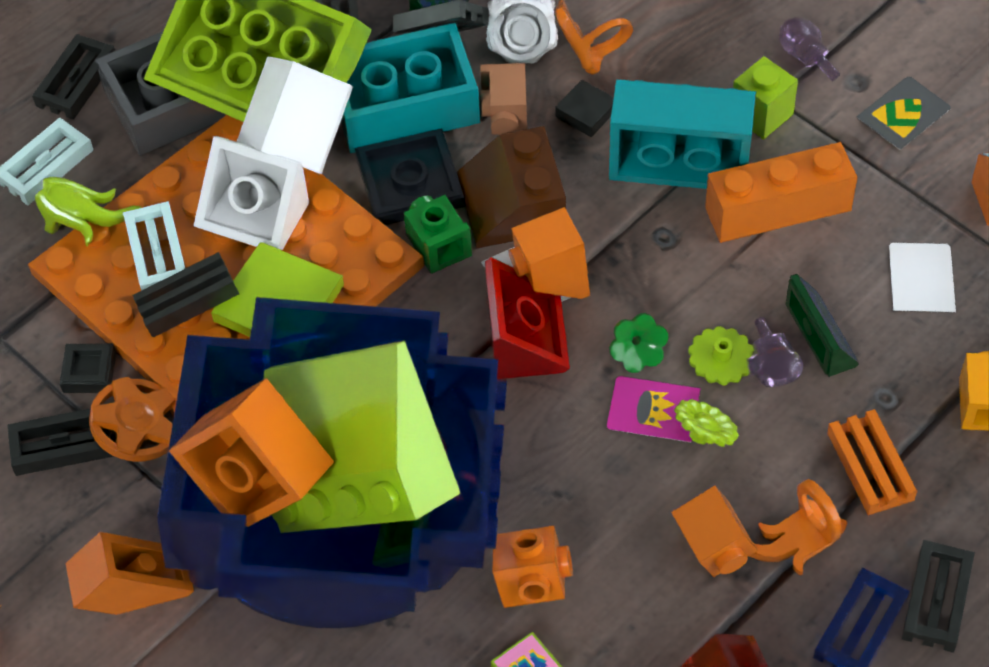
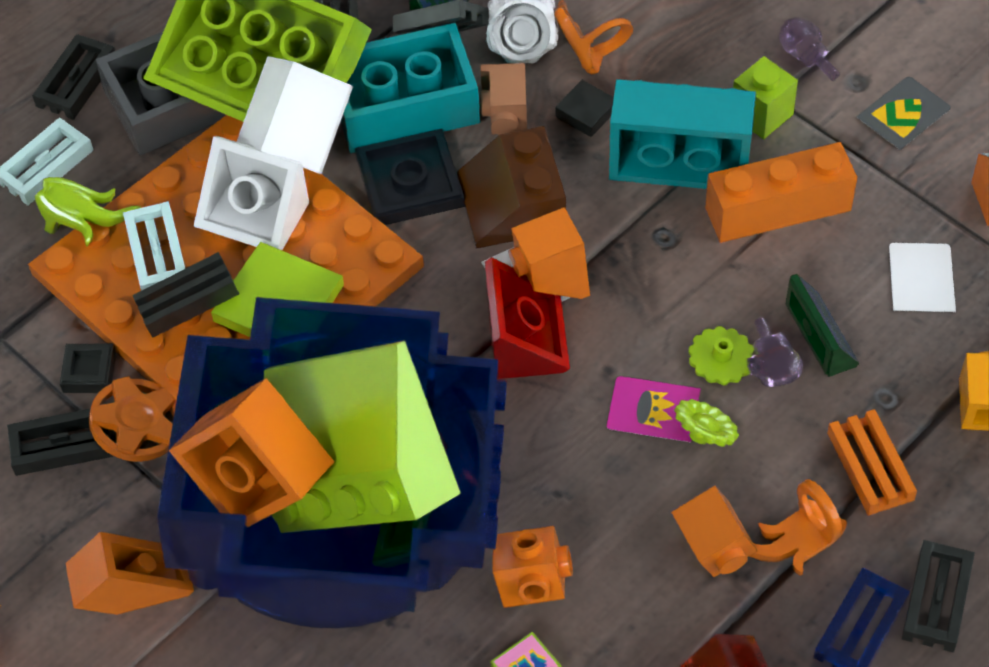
green brick [404,195,472,274] -> none
green plant [609,313,669,373] -> none

